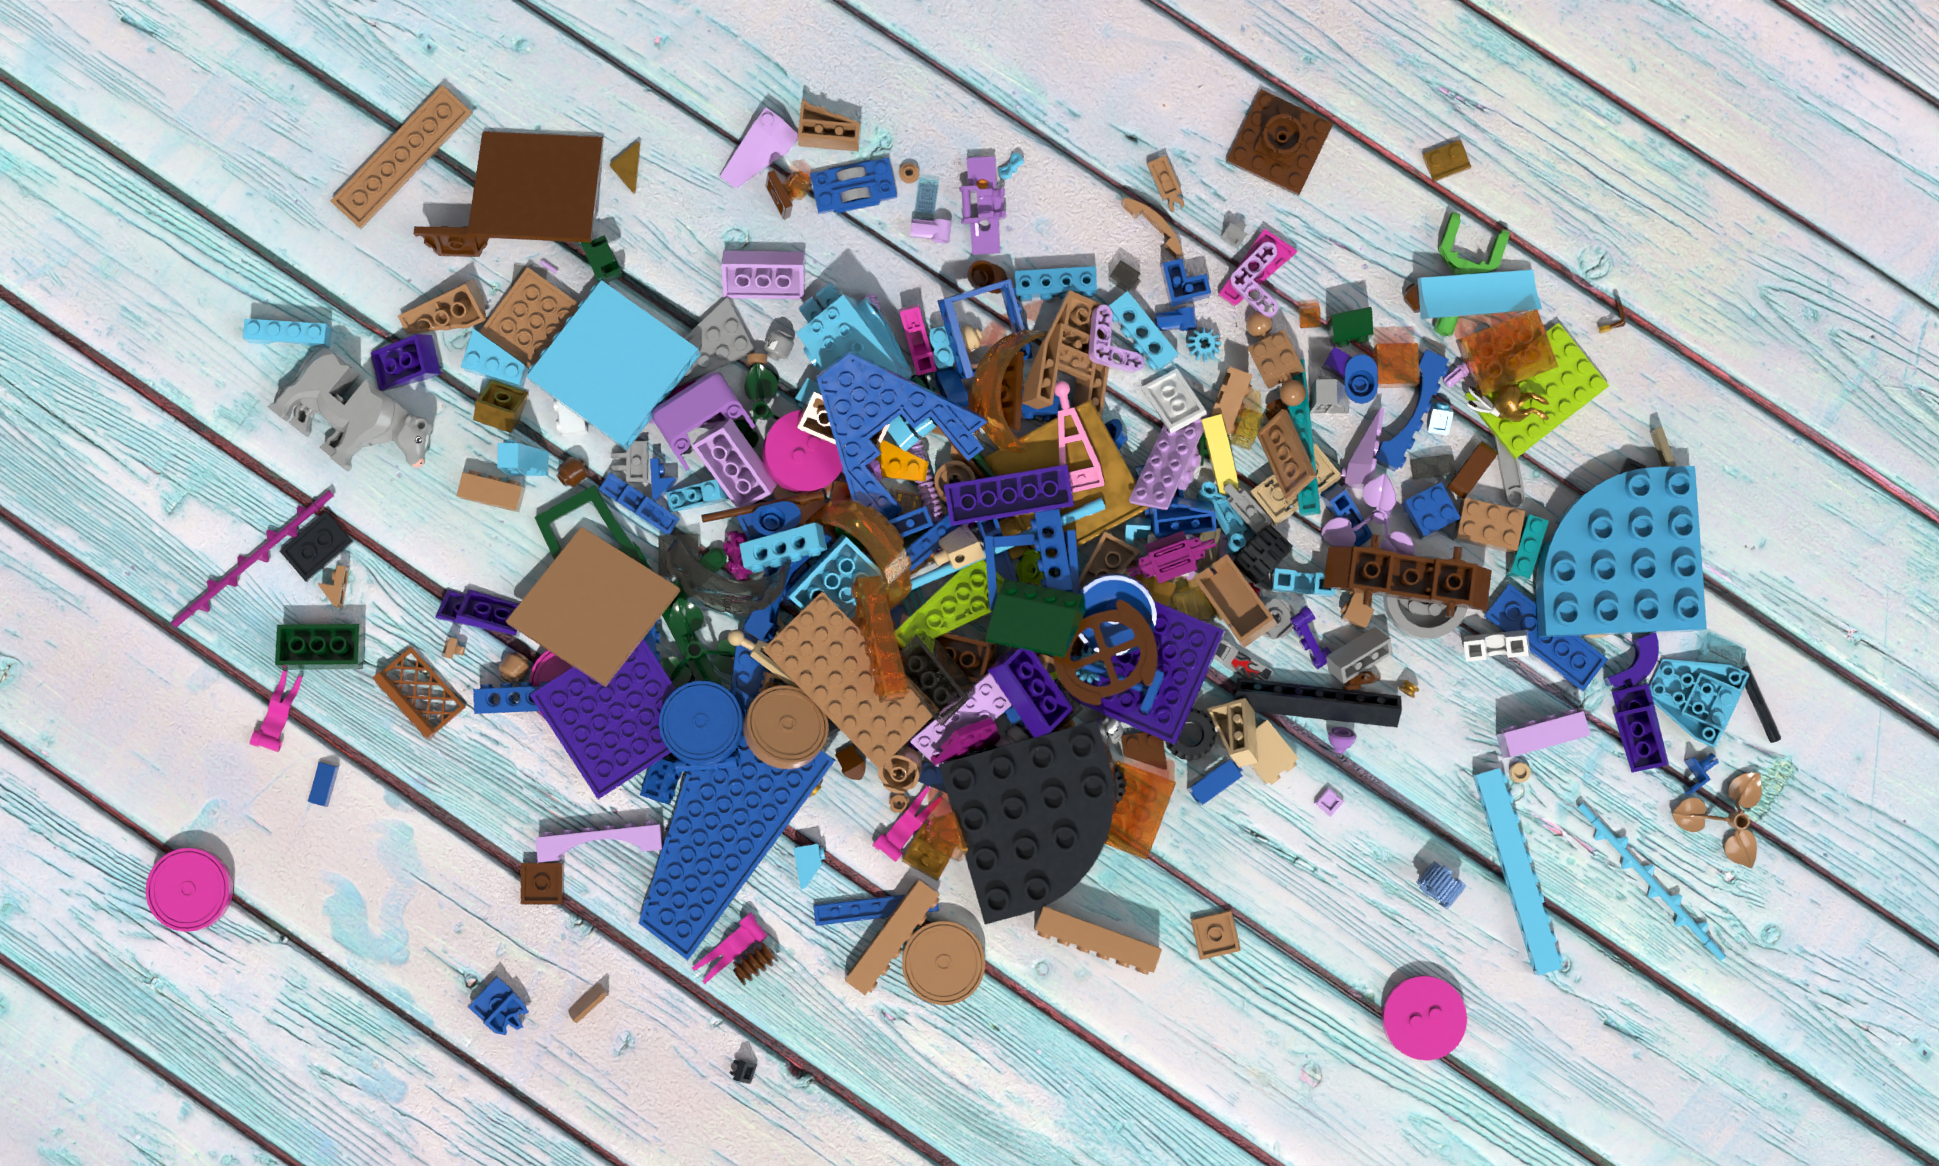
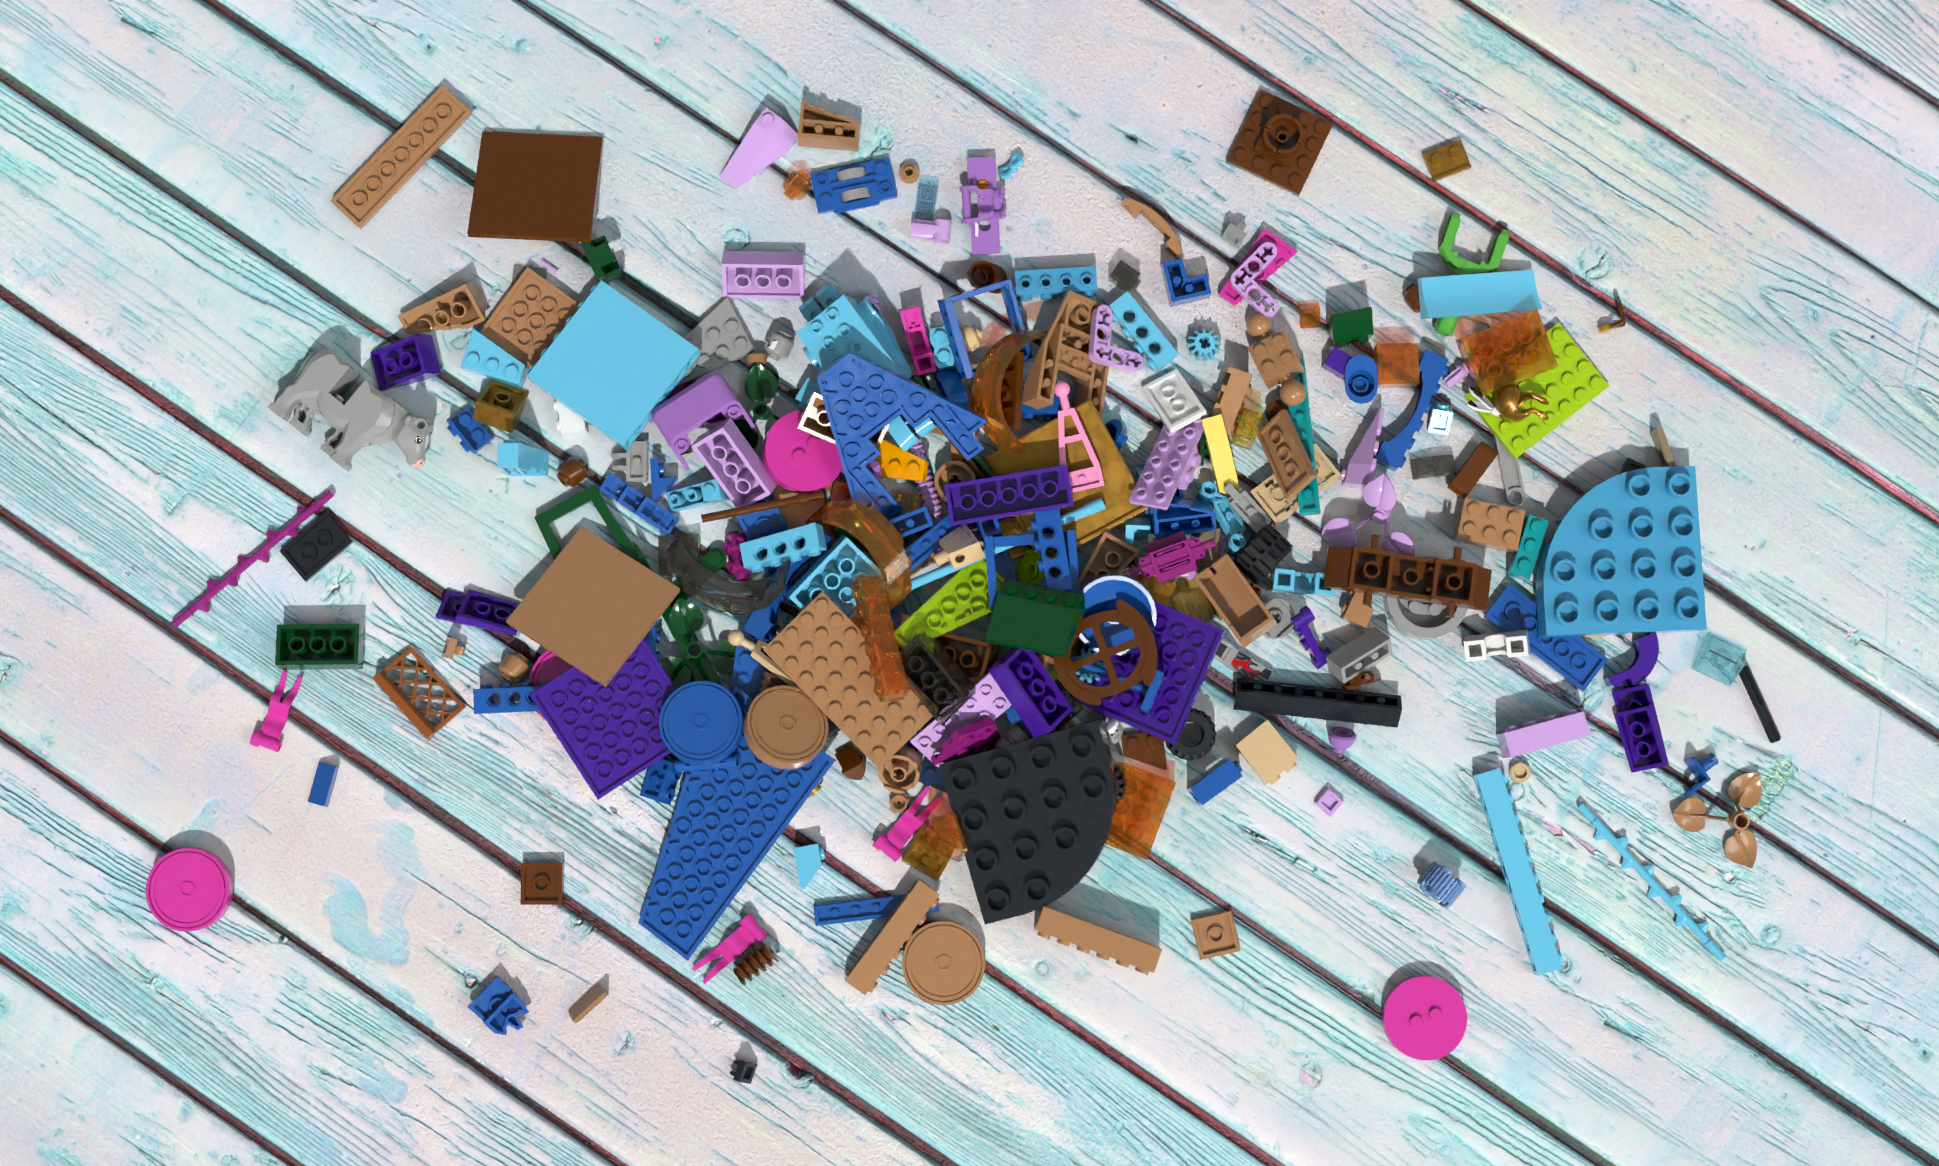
medium azure arch [243,319,332,348] -> none
medium nougat slope [318,565,350,609] -> none
reddish brown wing [413,226,489,257] -> none
medium nougat brick [456,470,525,512] -> none
lavender arch [536,821,664,862] -> none
pearl gold tile [609,141,641,194] -> none
blue piece [752,501,801,536] -> none
reddish brown plate [765,170,793,220] -> none
medium nougat plate [1147,155,1184,213] -> none
blue piece [1155,307,1197,331] -> none
tan wedge [1207,698,1258,767] -> none
light grey wedge [1308,376,1349,414] -> none
blue slope [1320,483,1372,547] -> none
pearl gold bush [1398,680,1420,698] -> none
blue brick [1401,482,1461,539] -> none
medium azure wedge [1650,659,1749,748] -> none
none -> blue bracket [446,407,493,454]

